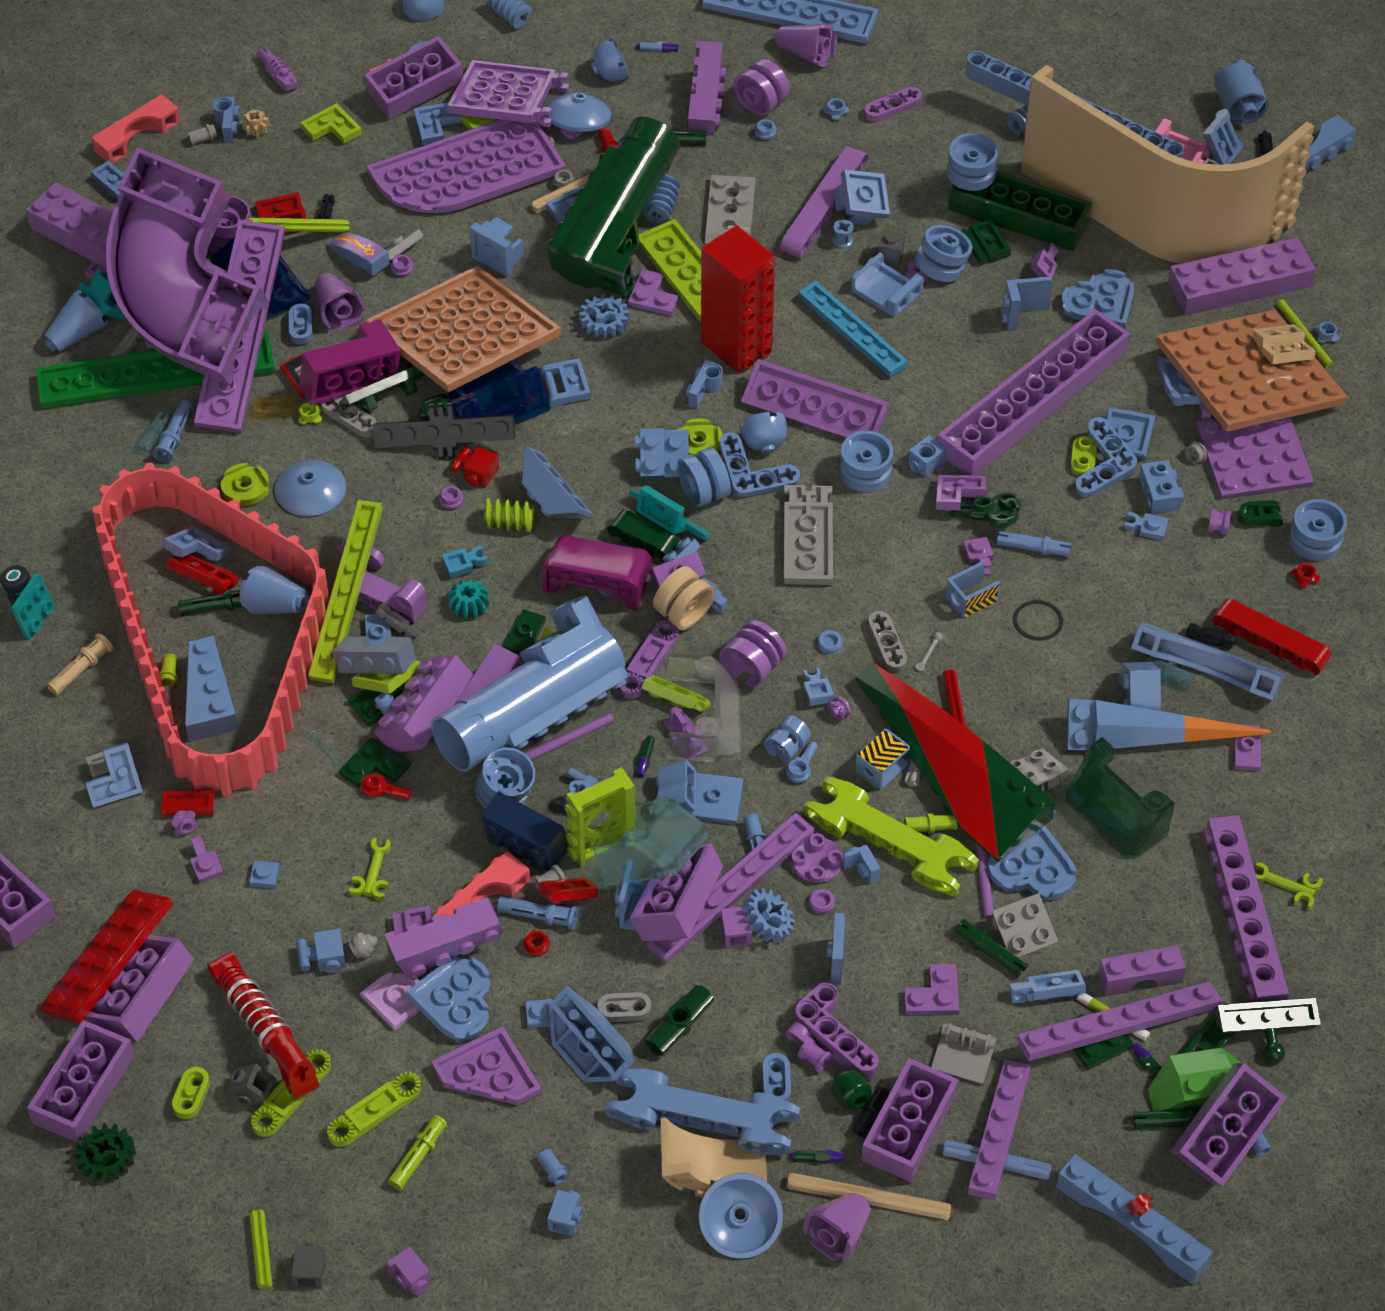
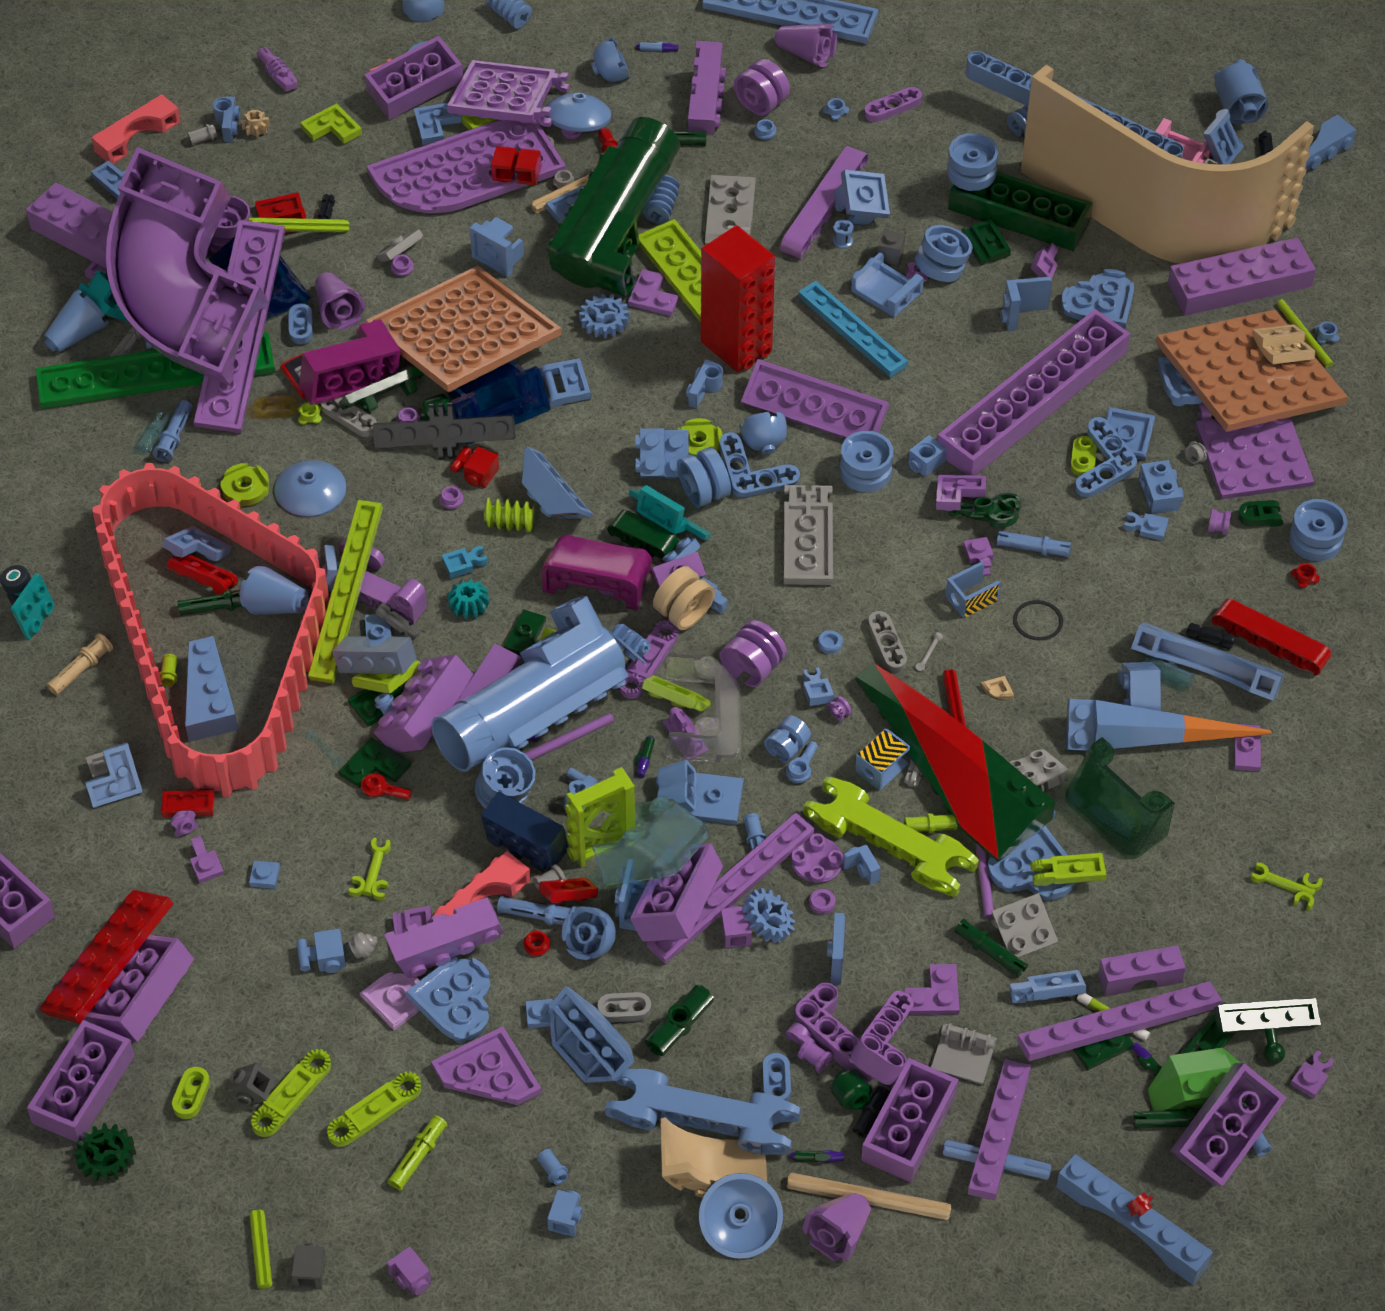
red piece [207,951,320,1100] -> none
slope [327,233,389,276] -> none
medium lavender brick [1203,815,1289,1003] -> none
none -> medium blue plate [322,545,340,591]
none -> medium lavender plate [396,407,420,422]
none -> red piece [491,146,542,186]
none -> medium blue cylinder [562,907,616,960]
none -> medium blue hinge [608,624,650,664]
none -> medium lavender beam [850,991,914,1085]
none -> tan tile [981,676,1014,700]
none -> lime hinge [1030,853,1107,886]
none -> medium lavender plate [1290,1051,1334,1099]

